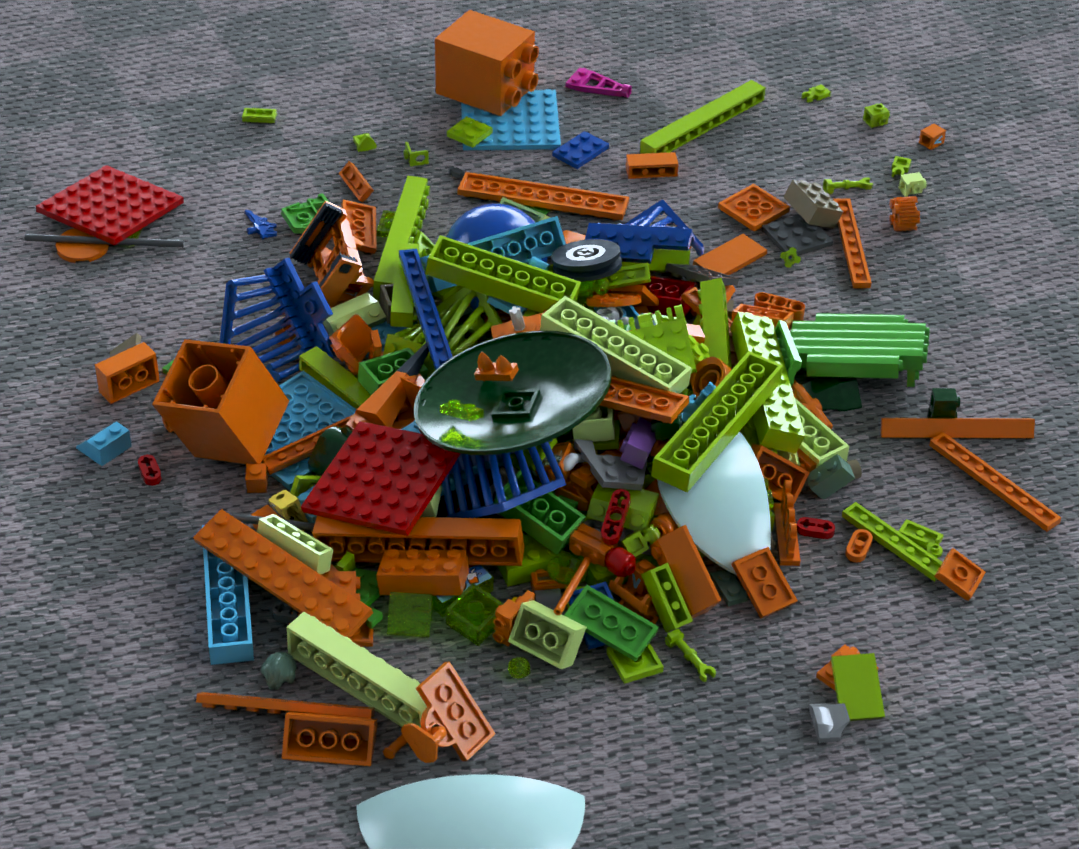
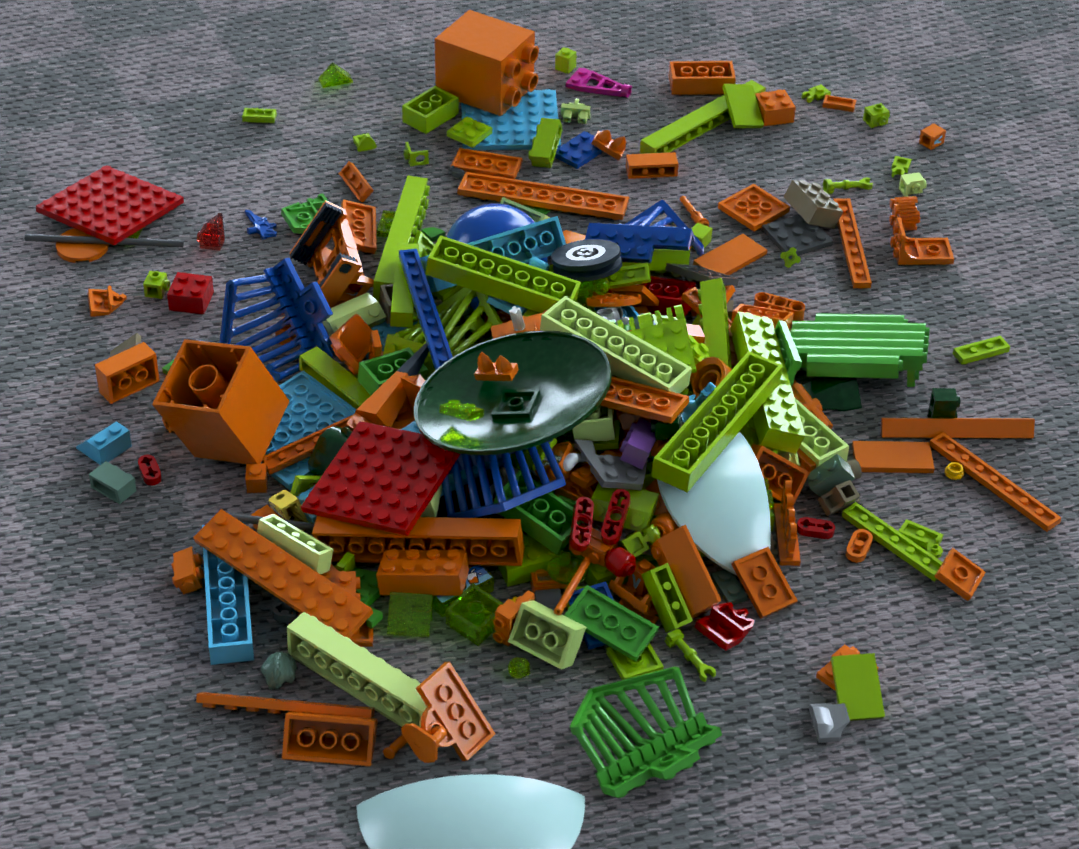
none -> orange slope [88,285,127,317]
none -> sand green piece [89,461,137,504]
none -> lime brick [143,271,170,299]
none -> red brick [167,272,214,314]
none -> orange brick [171,546,204,595]
none -> clear red slope [197,213,225,251]
none -> clear neon green slope [318,62,353,88]
none -> lime brick [402,86,459,134]
none -> bright green tile [421,227,445,242]
none -> orange tile [450,148,523,179]
none -> lime brick [528,118,563,168]
none -> lime brick [555,47,577,74]
none -> yellowish green hips [561,99,590,124]
none -> bright green plate [569,667,722,798]
none -> red beam [570,497,594,552]
none -> orange tile [591,130,626,160]
none -> orange brick [669,61,736,95]
none -> orange pin [680,196,709,227]
none -> lime brick [691,222,712,249]
none -> red plate [694,602,754,651]
none -> lime tile [722,84,764,128]
none -> orange brick [755,90,796,126]
none -> dark tan brick [818,480,861,516]
none -> orange tile [822,95,856,112]
none -> orange tile [852,441,935,473]
none -> orange bracket [890,217,954,265]
none -> yellow plate [944,462,964,480]
none -> lime plate [953,335,1010,365]

